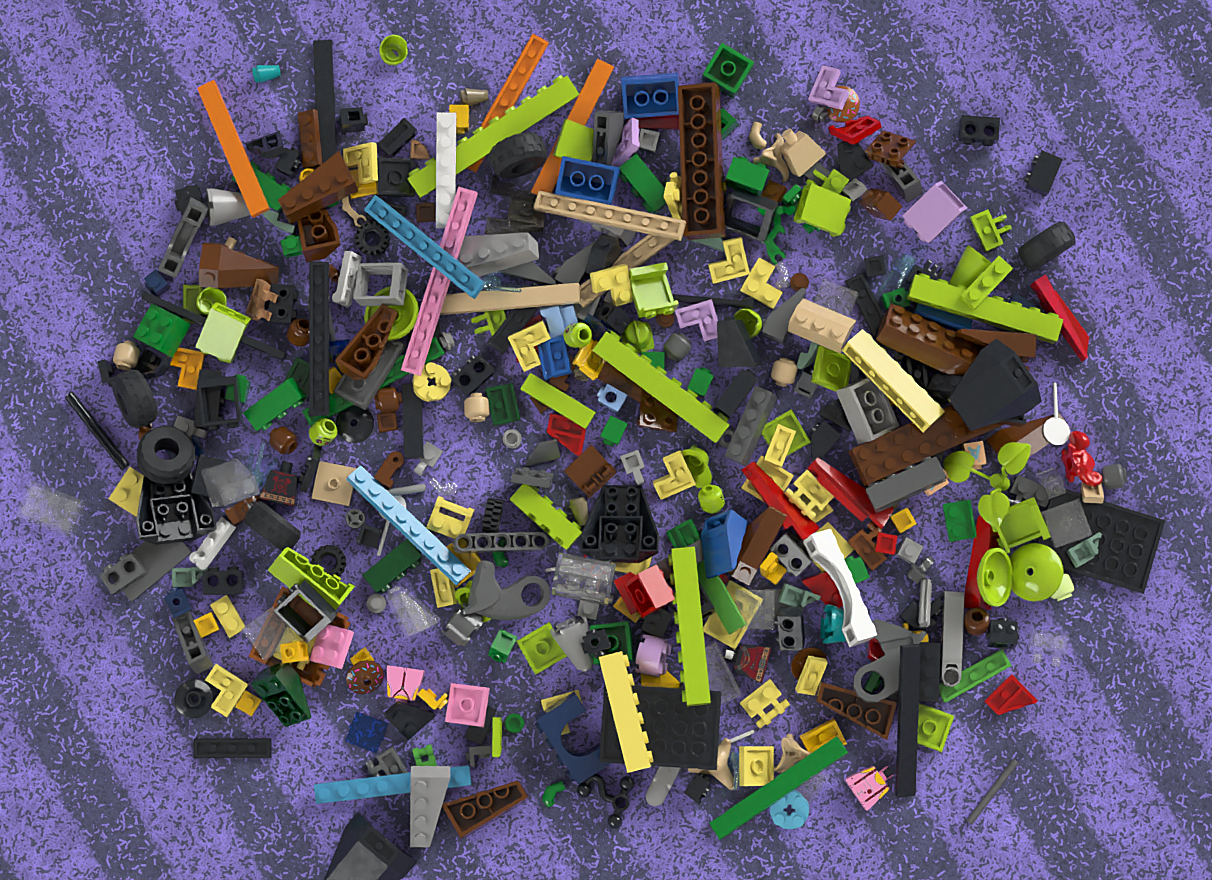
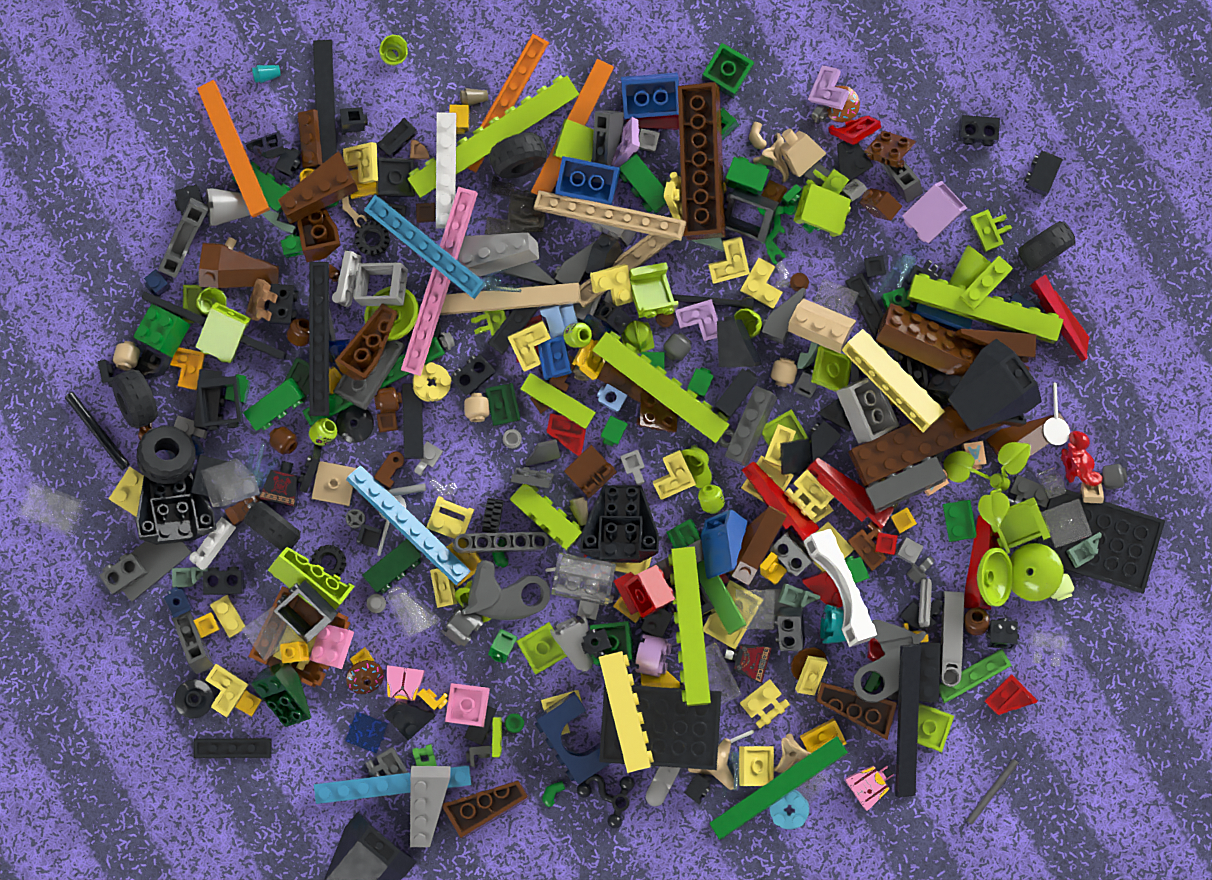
none -> black piece [779,438,812,475]

